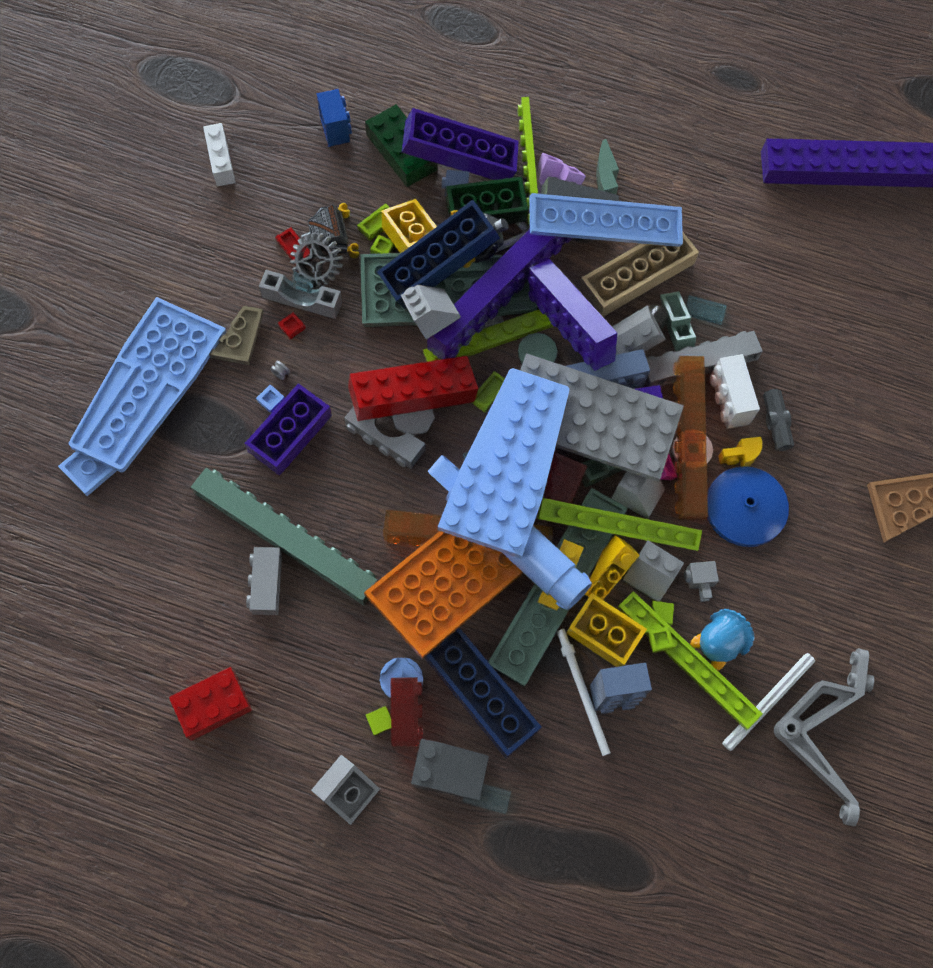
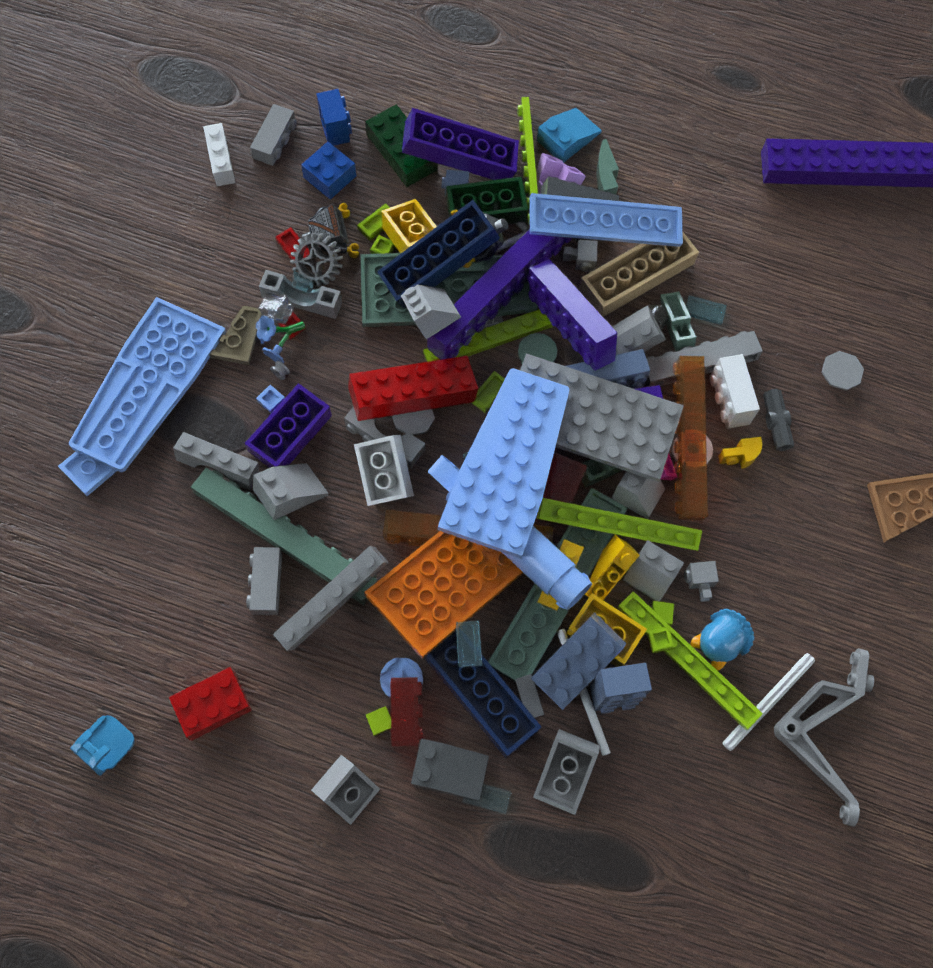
blue dish [705,466,789,547] -> none
none -> dark azure piece [70,715,135,776]
none -> light grey arch [173,432,259,490]
none -> light grey brick [250,104,297,166]
none -> light grey slope [253,463,328,520]
none -> medium blue plant [256,316,305,364]
none -> clear brick [258,293,294,324]
none -> light grey brick [273,546,389,651]
none -> blue brick [301,142,356,200]
none -> white brick [354,435,414,506]
none -> clear light blue tile [456,621,482,667]
none -> light grey sticker [515,674,544,718]
none -> sand blue brick [531,612,627,710]
none -> light grey slope [533,729,601,815]
none -> dark azure slope [537,108,602,163]
none -> light grey brick [563,240,598,272]
none -> light grey piece [821,351,864,391]

